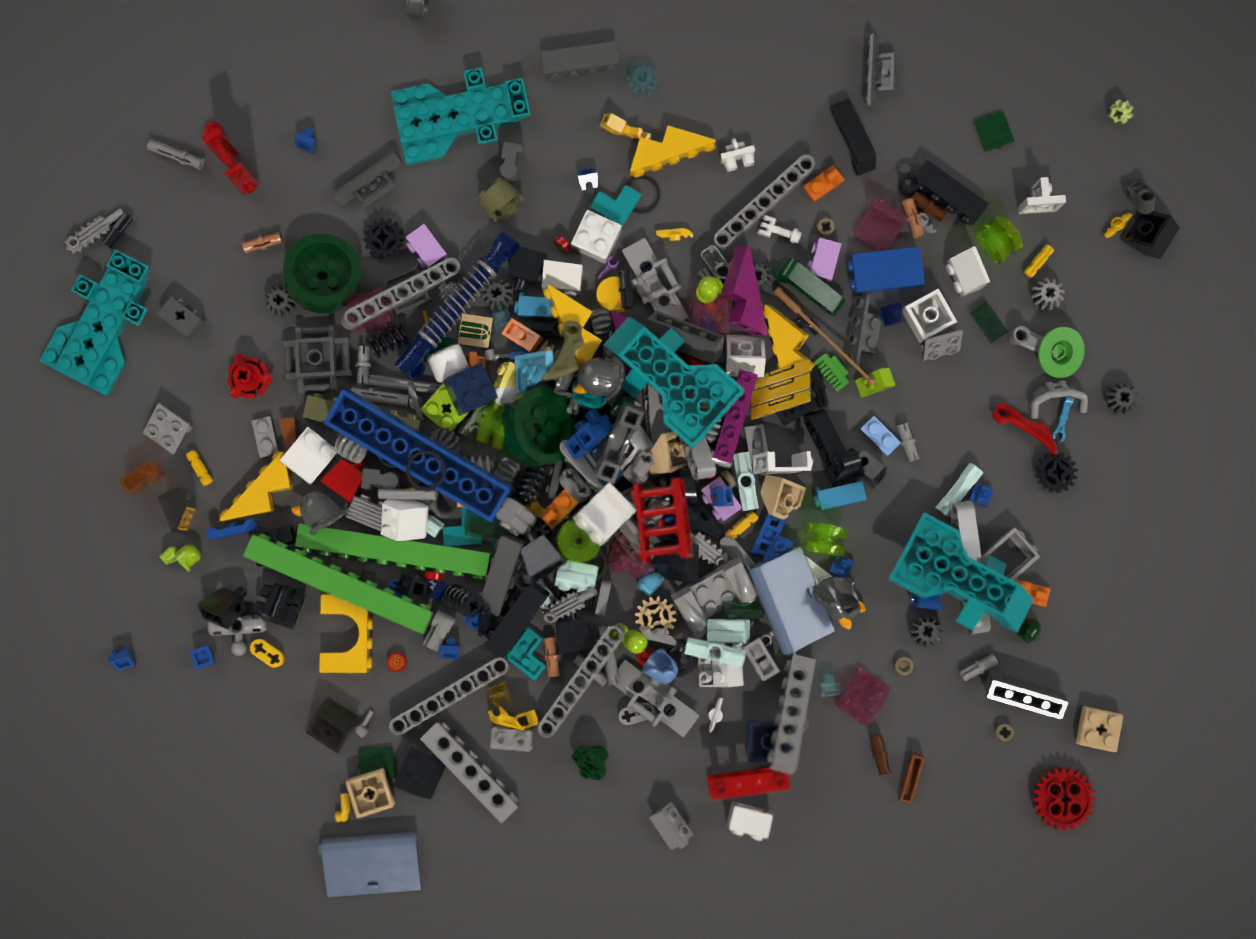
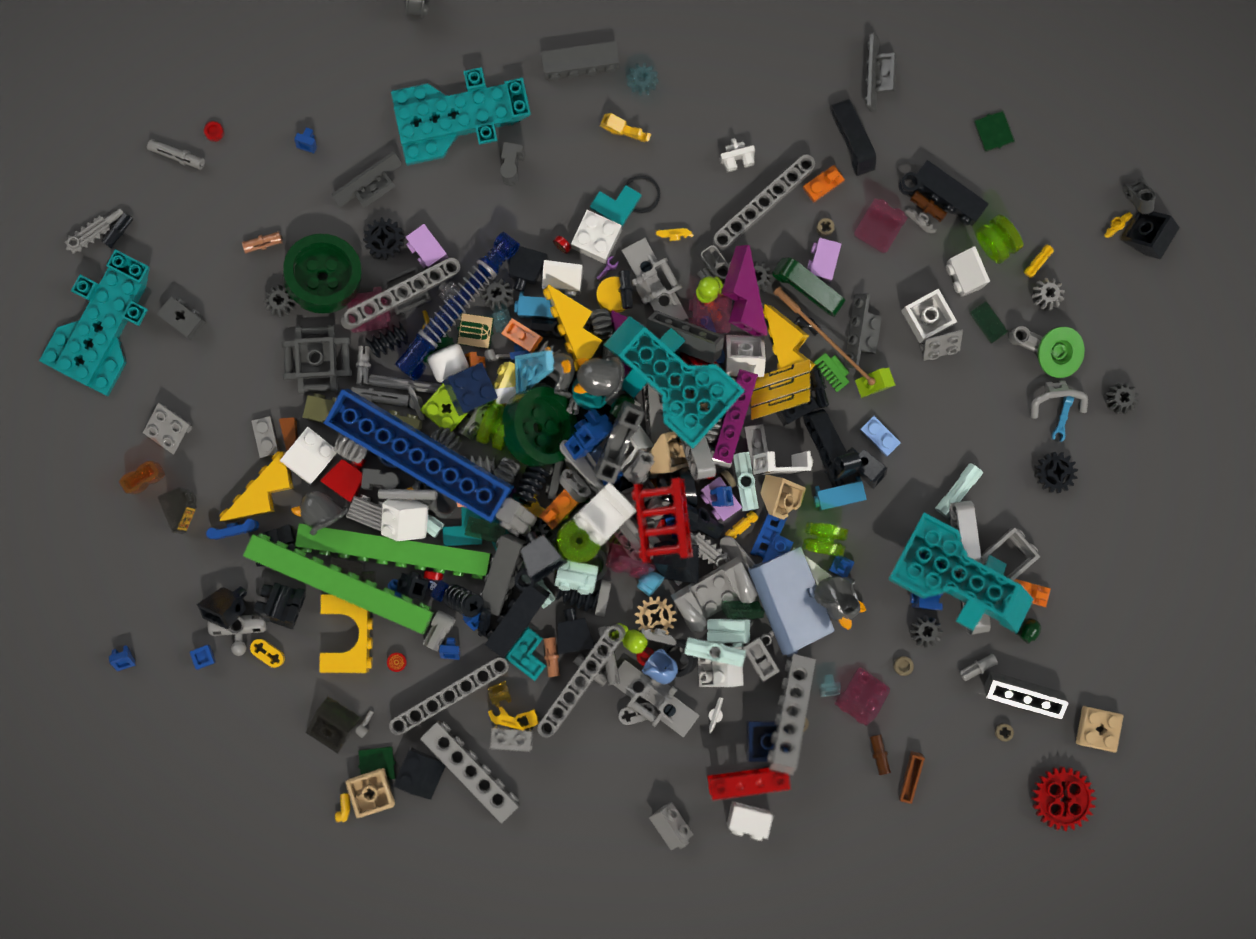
lime piece [159,544,201,572] -> none
yellow axle [186,450,213,486] -> none
red fence [201,127,259,195] -> none
red piece [227,353,273,399] -> none
sand blue door [318,831,421,897] -> none
black piece [406,451,446,490] -> none
olive brick [479,177,523,223] -> none
olive piece [542,321,584,380] -> none
light grey piece [542,588,597,623] -> none
dark green plate [571,745,609,780] -> none
tile [577,168,598,190] -> none
yellow slope [630,126,716,178] -> none
white hinge [757,215,802,244] -> none
blue brick [847,247,925,295] -> none
clear blue tile [879,303,905,326] -> none
light grey pin [896,423,920,463] -> none
nougat pin [901,198,925,238] -> none
blue tile [968,483,994,507] -> none
red piece [992,403,1058,455] -> none
white bracket [1018,177,1066,214] -> none
yellowish green gear [1109,99,1134,124] -> none

